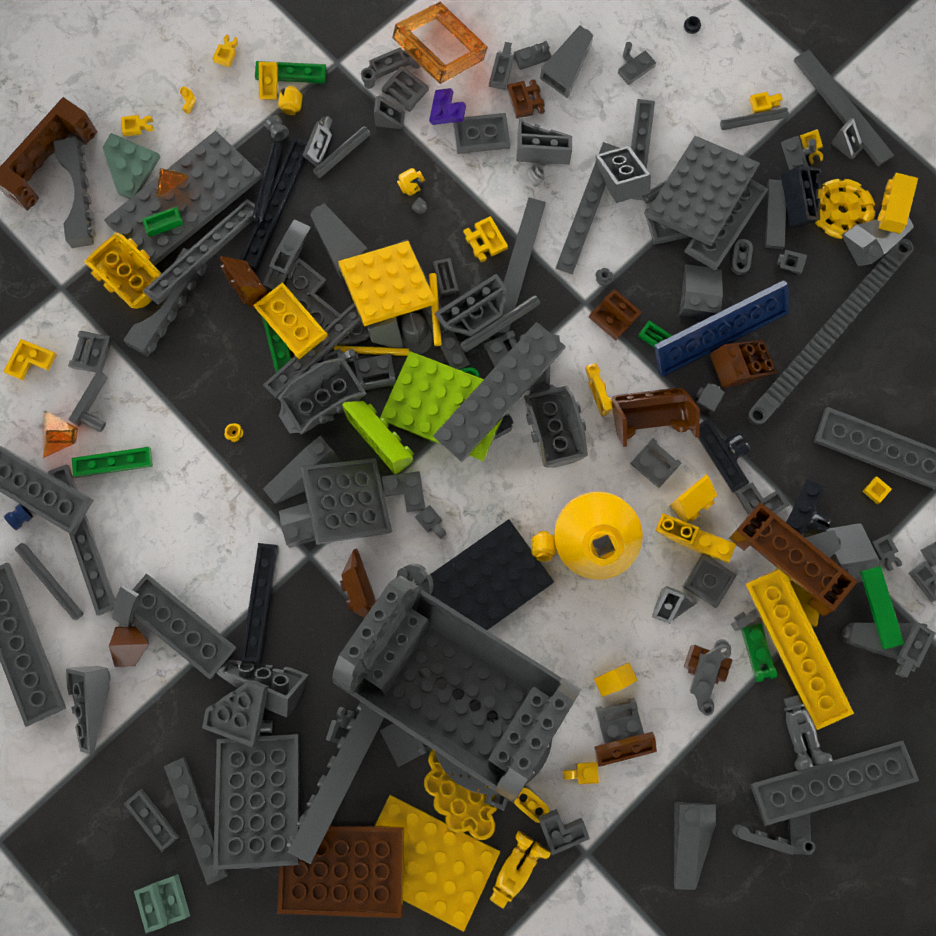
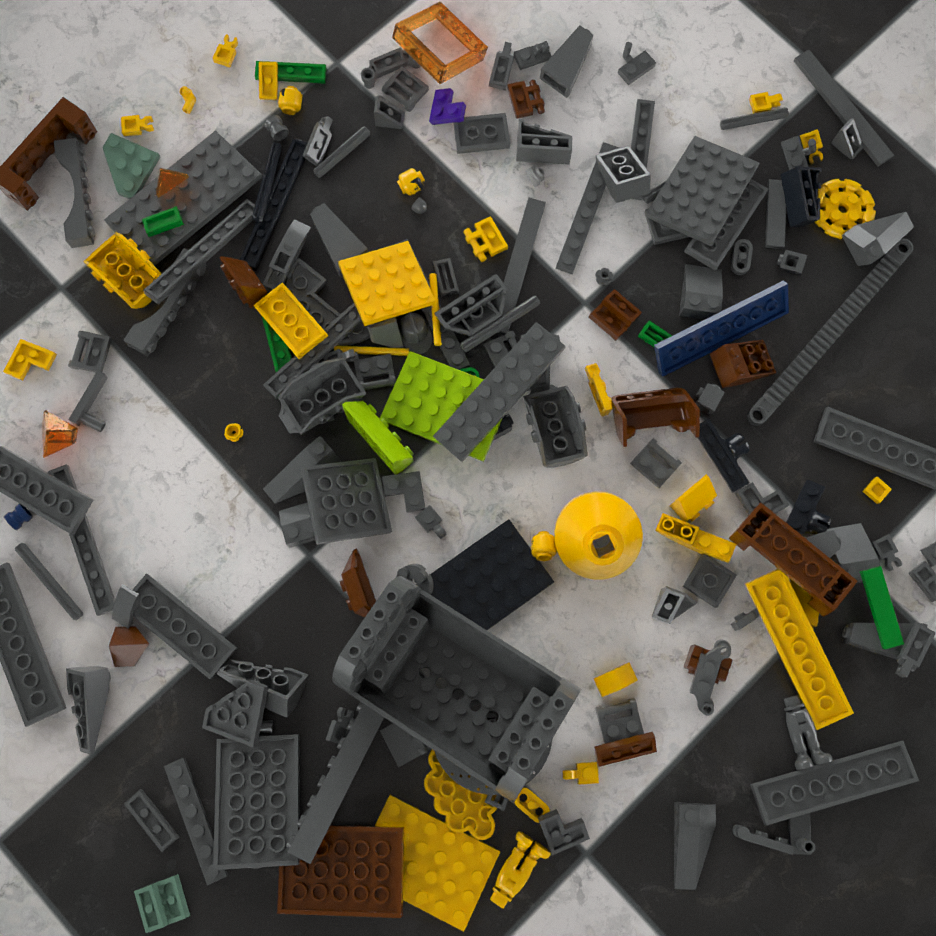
green plate [71,447,153,478] -> none
black tile [240,543,279,663] -> none
black plate [683,16,701,34] -> none
green plate [741,623,777,682] -> none
yellow wedge [878,173,918,234] -> none

